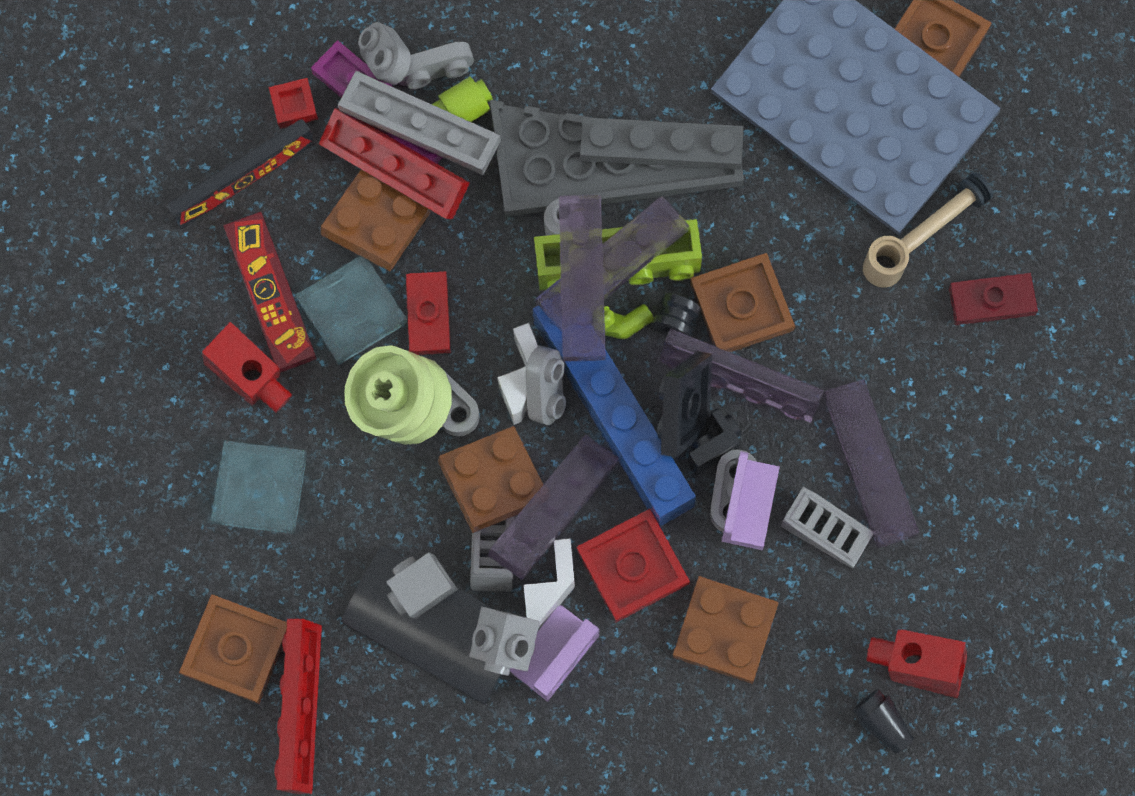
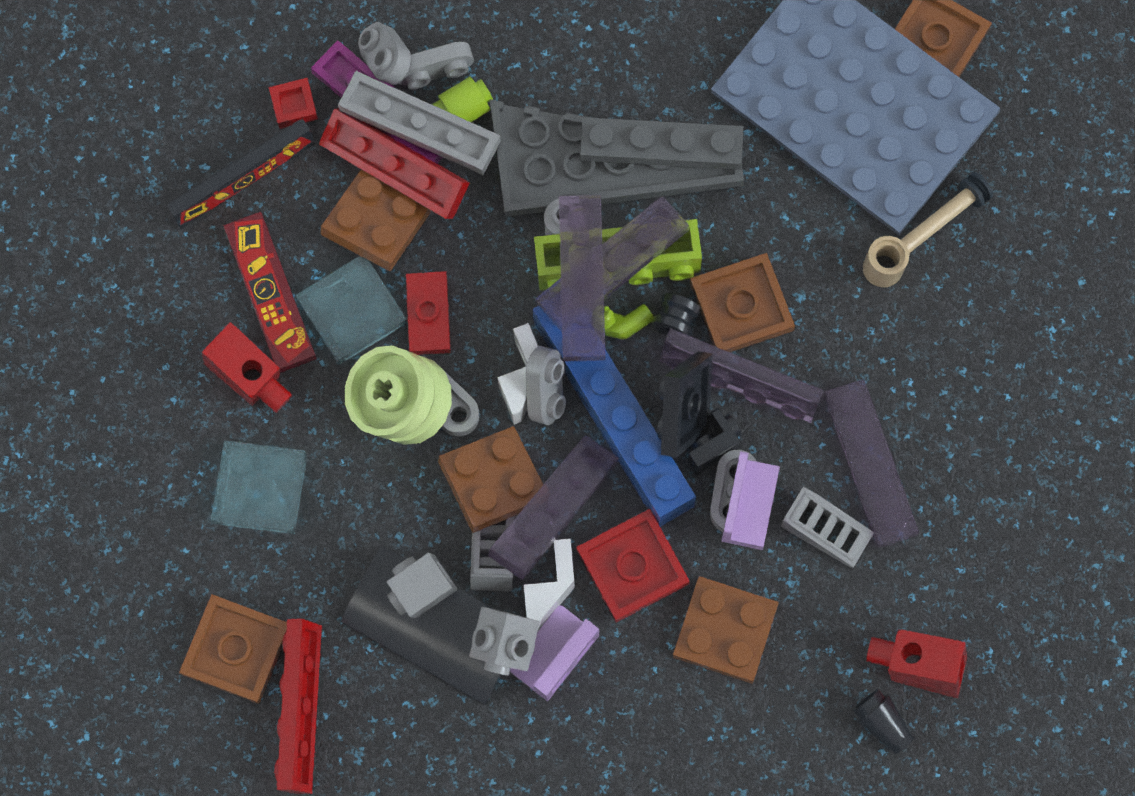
dark red plate [949,273,1038,325] -> none

